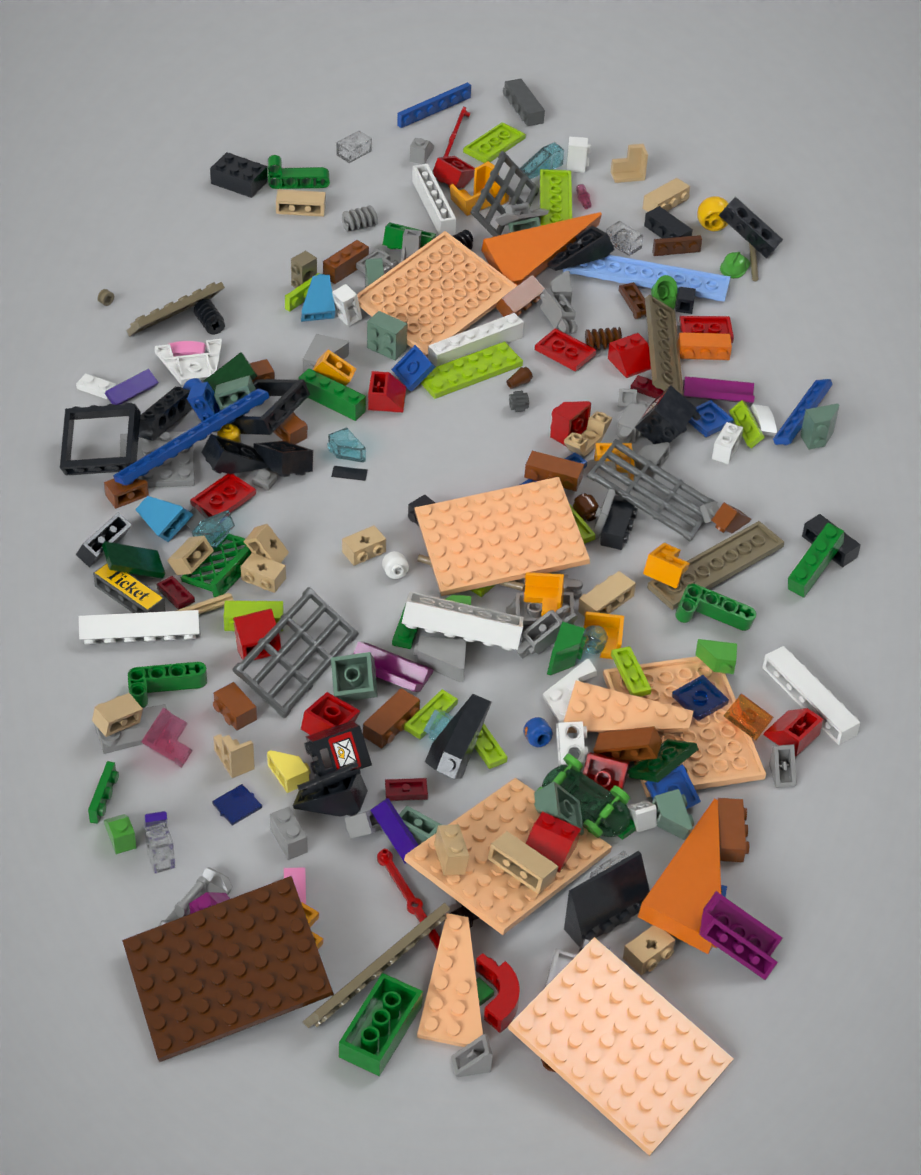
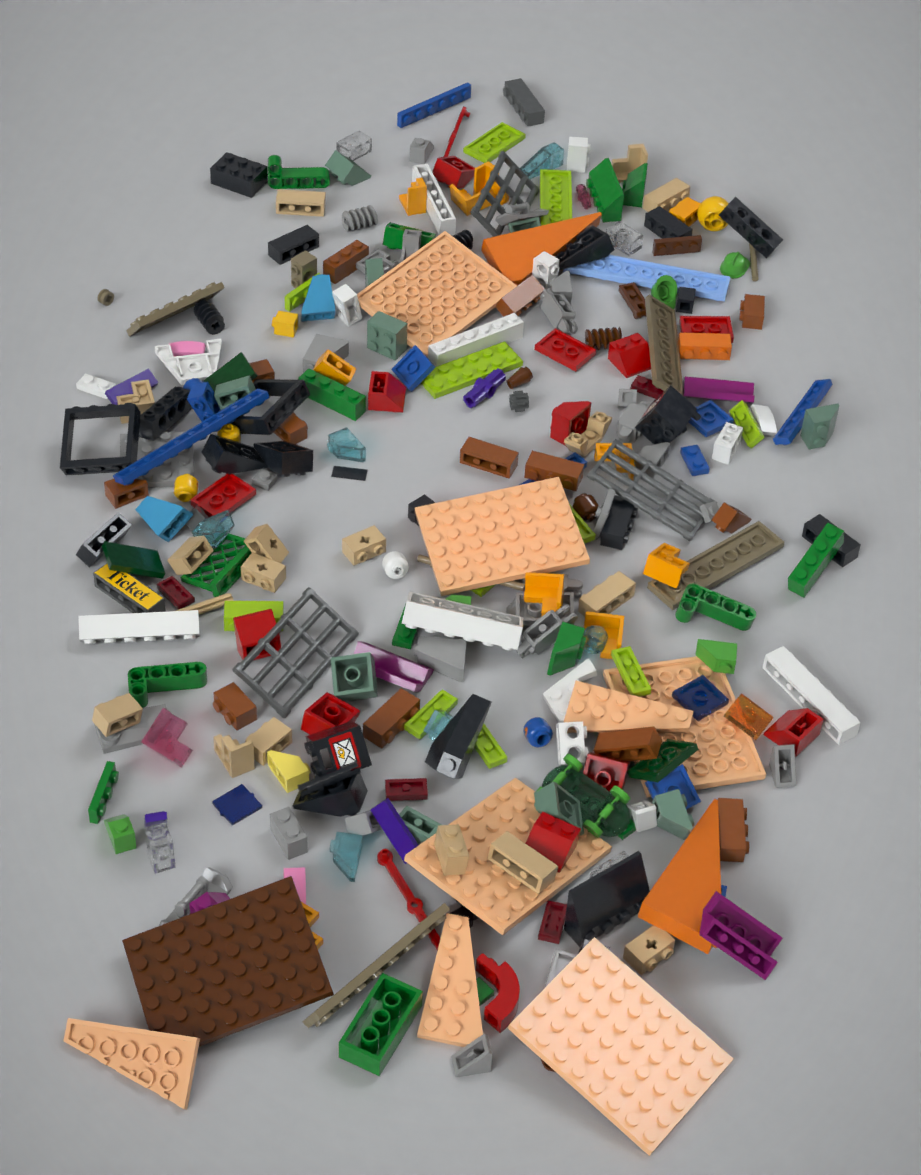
none -> light nougat wing [63,1018,200,1110]
none -> tan panel [116,380,155,424]
none -> yellow head [174,474,199,502]
none -> tan brick [245,717,292,766]
none -> black brick [268,225,319,265]
none -> yellow brick [272,311,298,338]
none -> sand green slope [325,150,371,186]
none -> clear light blue slope [330,832,362,882]
none -> light orange panel [399,177,427,216]
none -> dark orange brick [460,437,519,479]
none -> dark purple piece [463,368,506,408]
none -> white brick [532,251,560,289]
none -> dark red plate [538,900,567,944]
none -> green slope [586,158,624,223]
none -> green slope [622,163,648,208]
none -> light orange brick [669,197,701,226]
none -> blue plate [680,445,710,476]
none -> dark orange brick [739,294,765,330]

